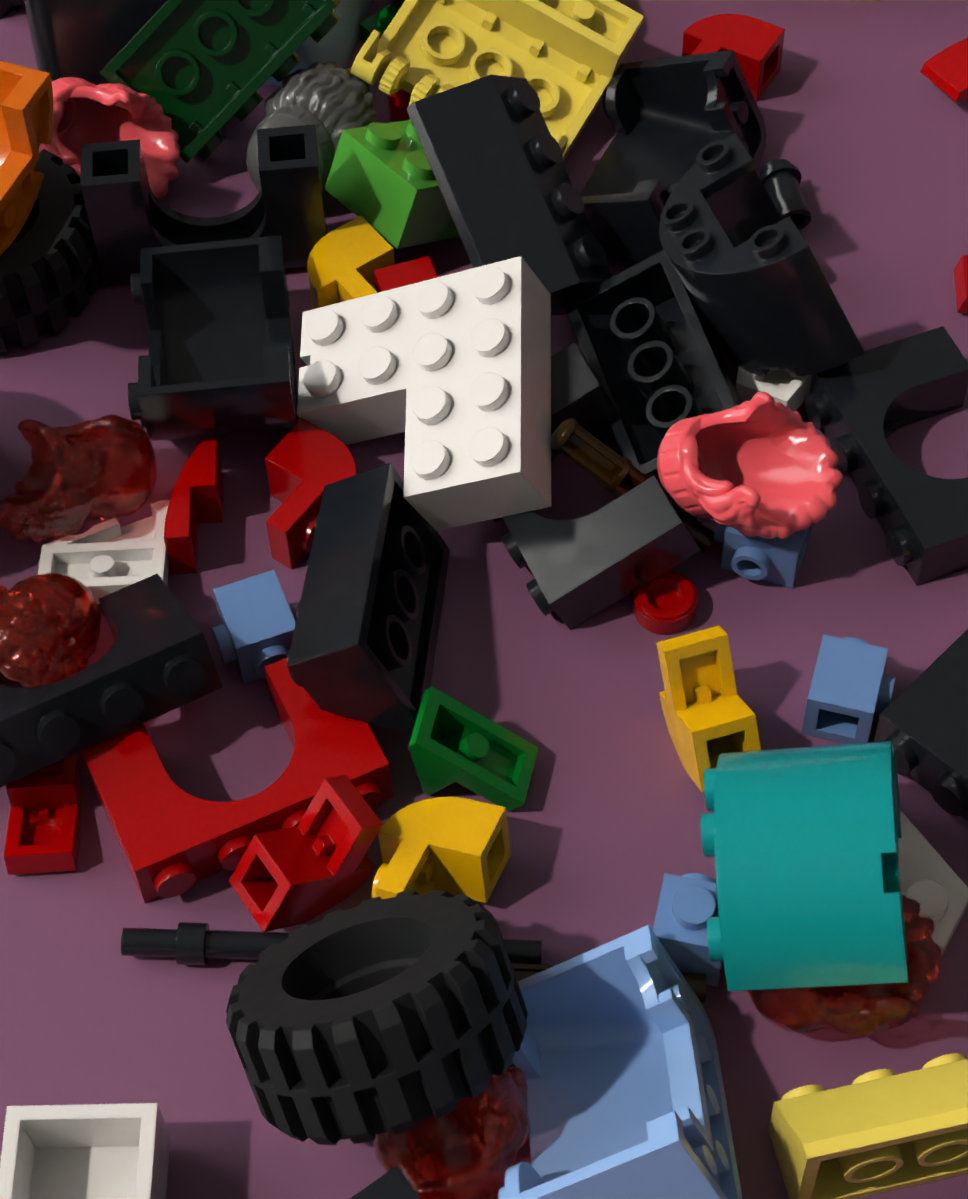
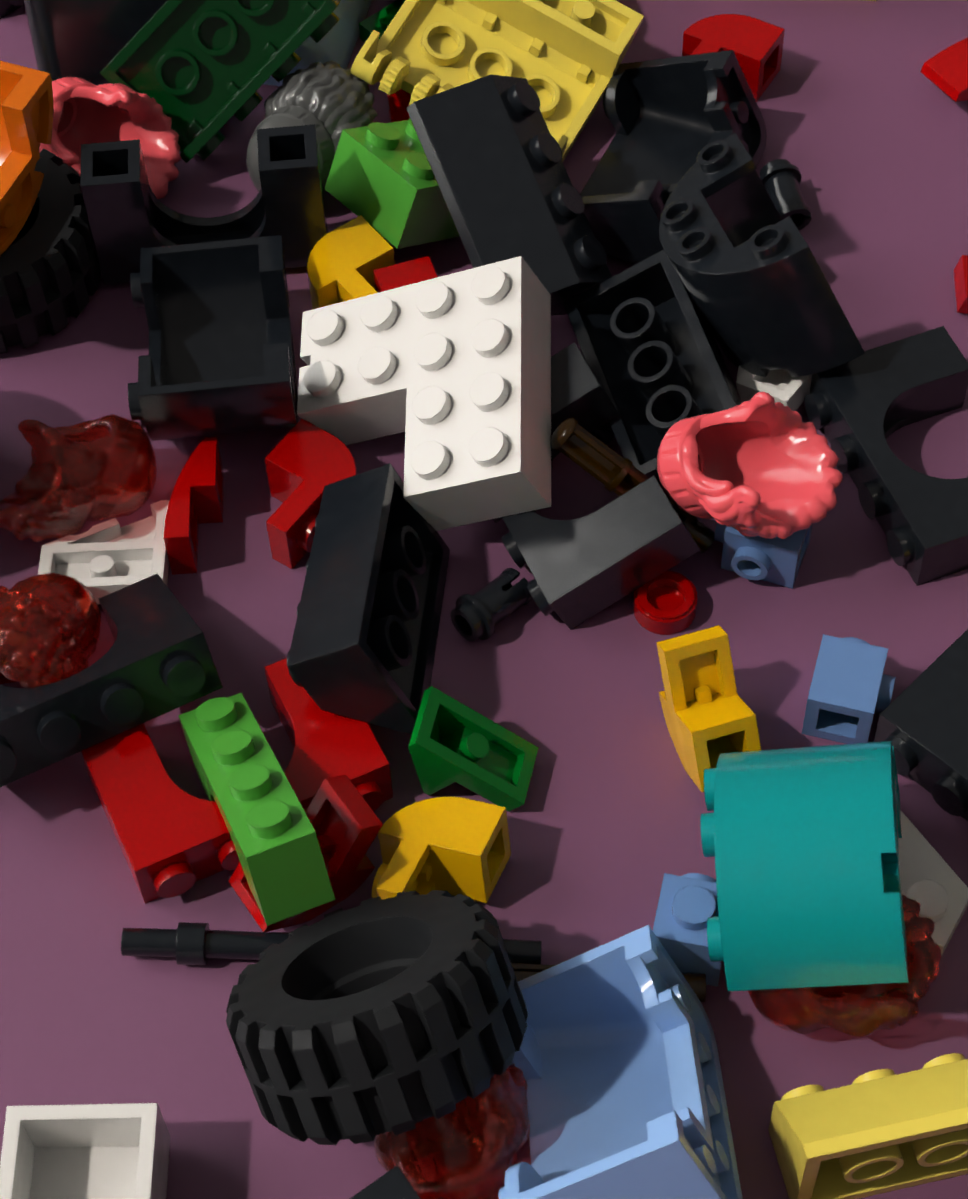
red slope [4,751,81,875] -> none
medium blue brick [212,569,296,684] -> none
none -> bright green arch [178,692,335,926]
none -> black pin [450,568,533,642]

